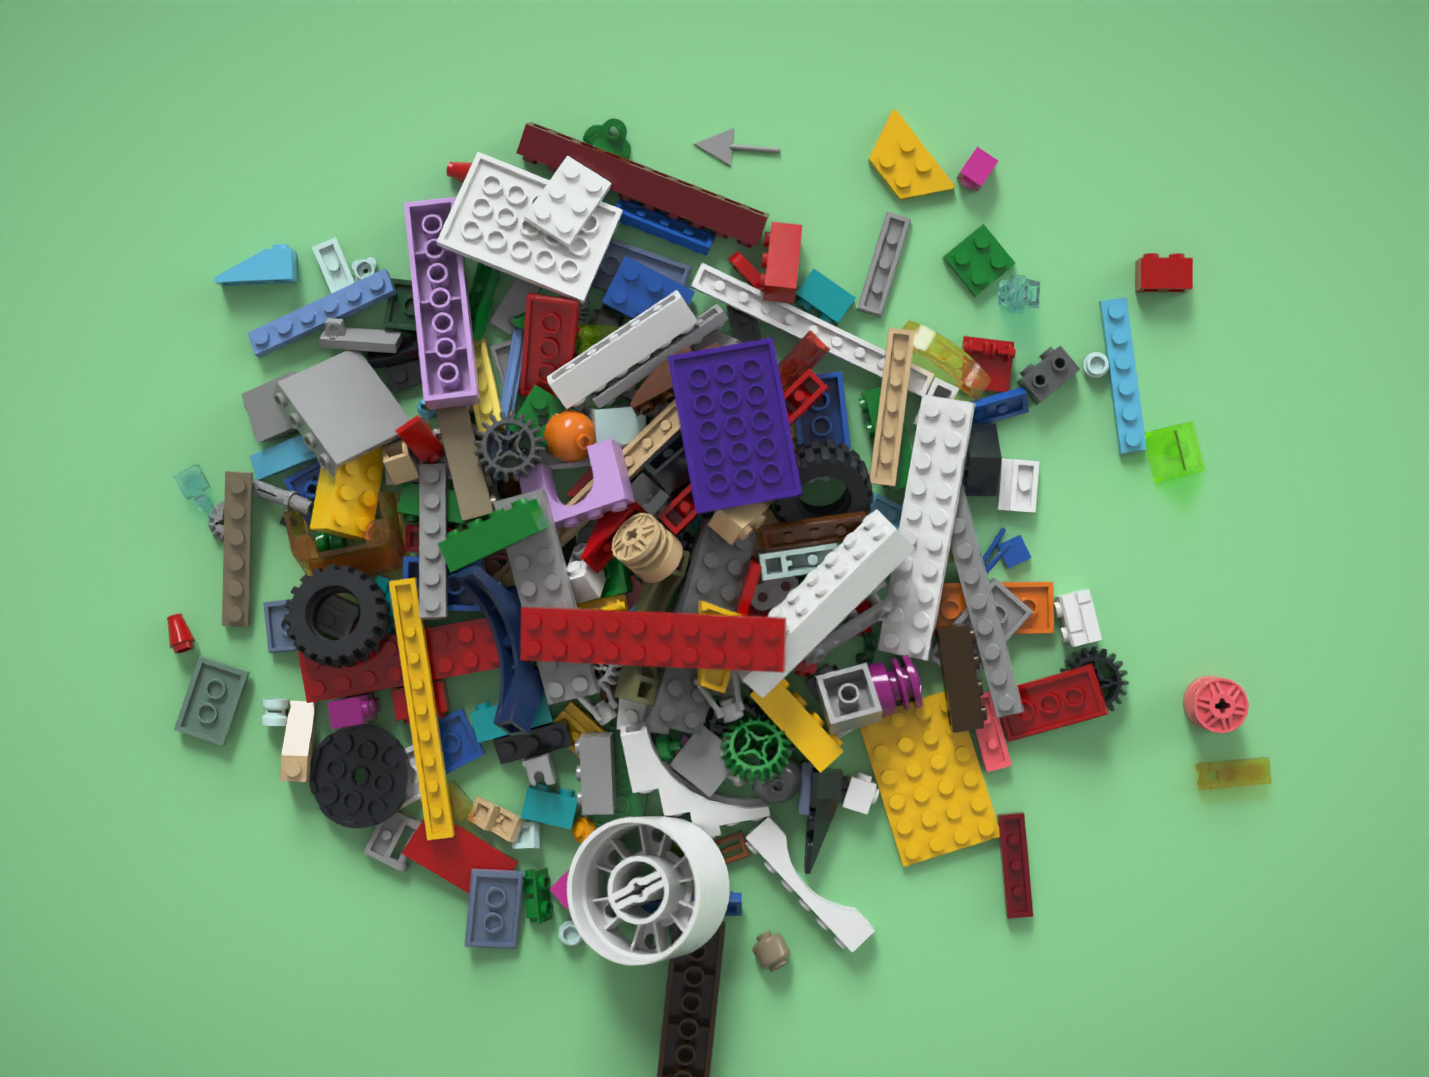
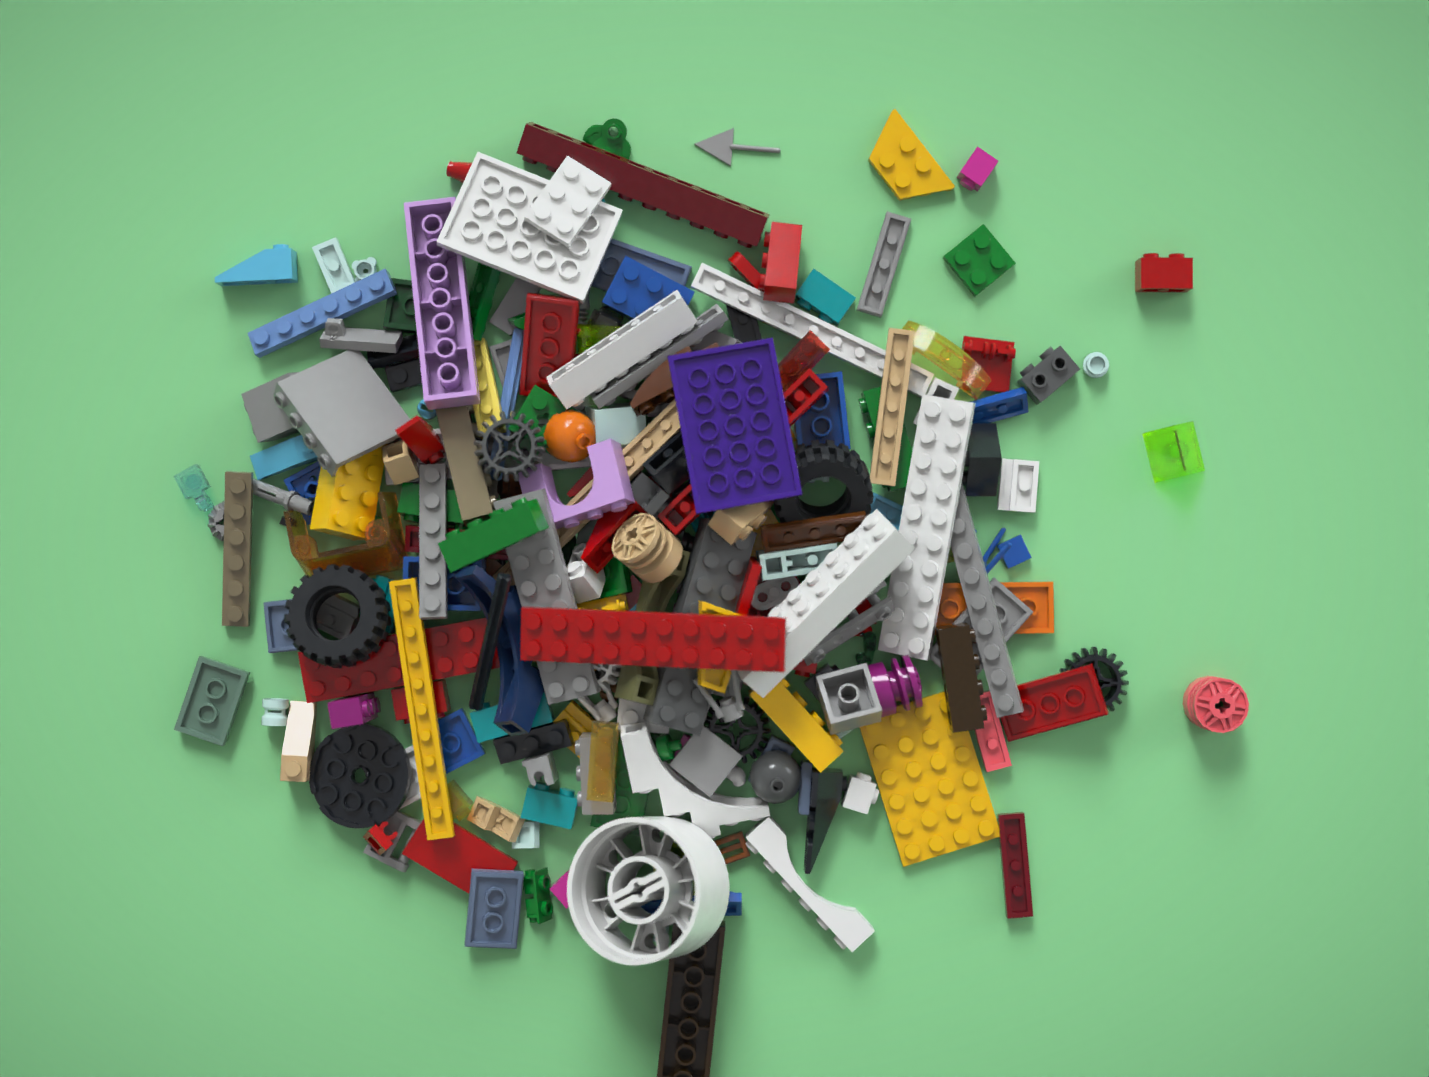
red cone [167,614,195,654] -> none
green wheel [316,531,347,555] -> none
light aqua plate [559,920,583,946] -> none
light orange plate [572,817,595,843] -> none
blue plate [615,198,716,256] -> none
green gear [720,715,791,786] -> none
dark tan head [752,931,791,972] -> none
clear light blue brick [998,275,1040,313] -> none
white brick [1054,589,1102,647] -> none
medium azure plate [1099,297,1147,454] -> none
clear yellow plate [1195,757,1272,790] -> none
none -> red tile [363,821,398,855]
none -> black axle [469,573,512,711]
none -> clear yellow plate [587,721,620,803]

